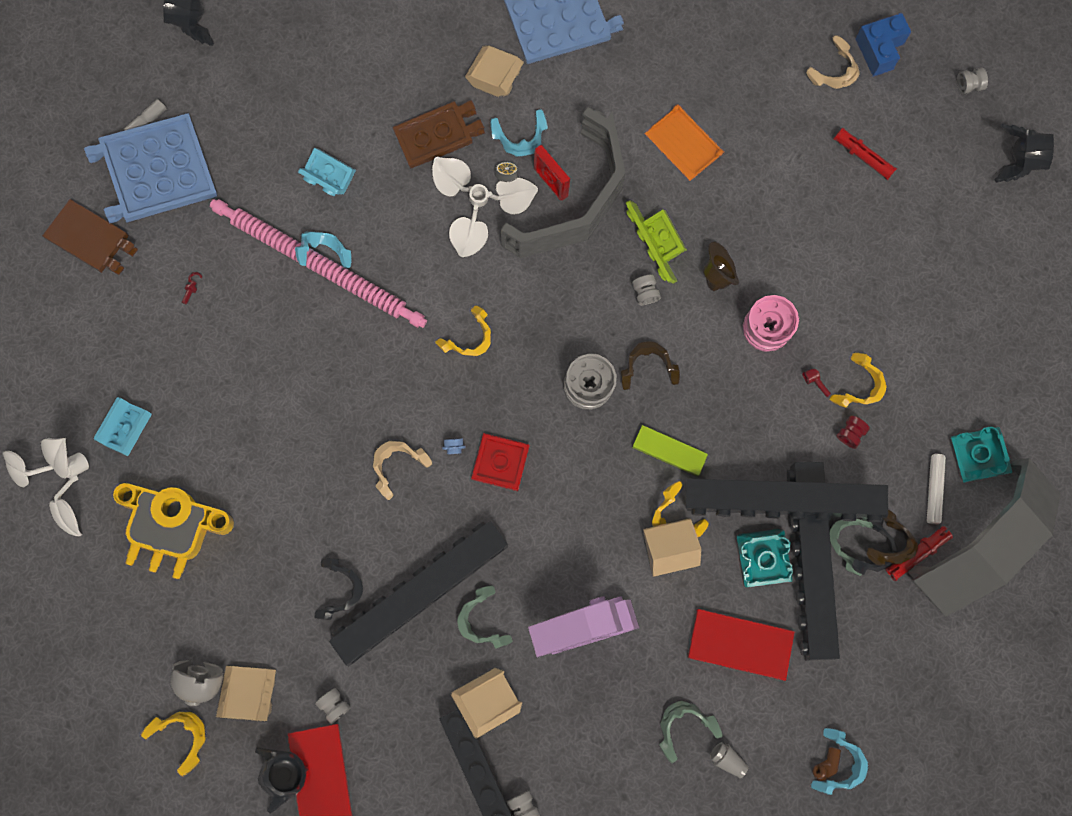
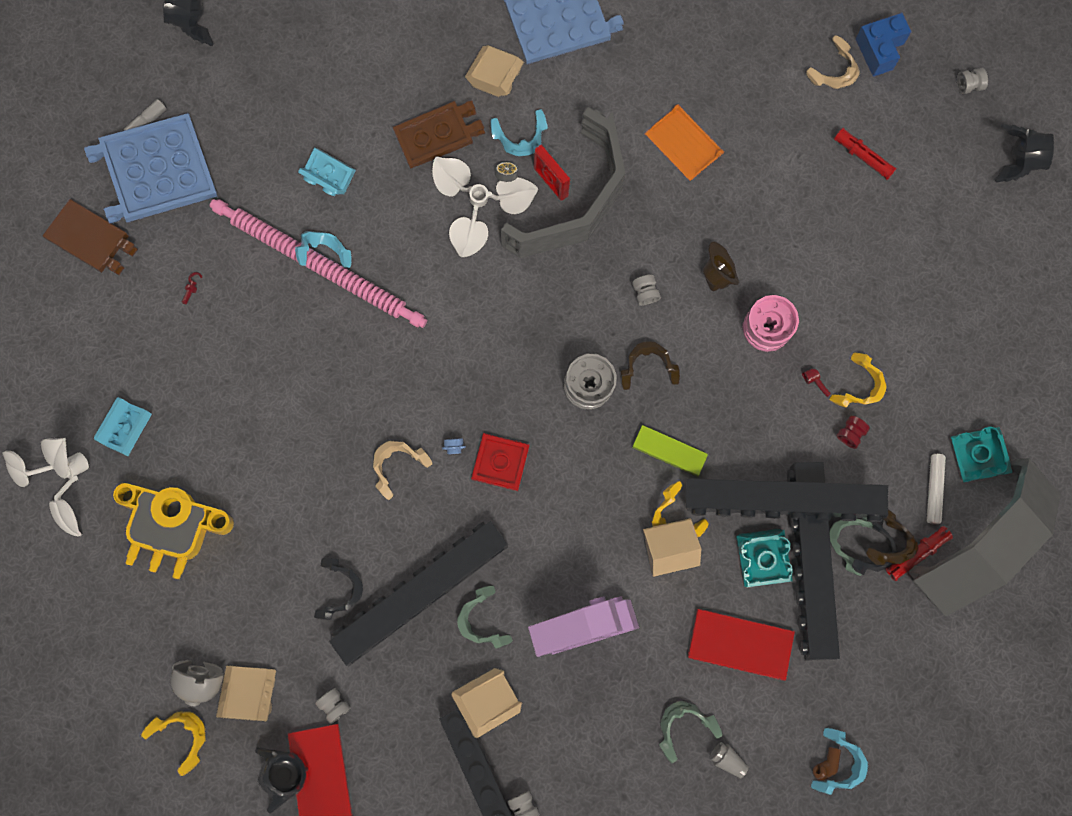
yellow helmet [435,306,491,356] -> none
lime bracket [626,200,687,284] -> none

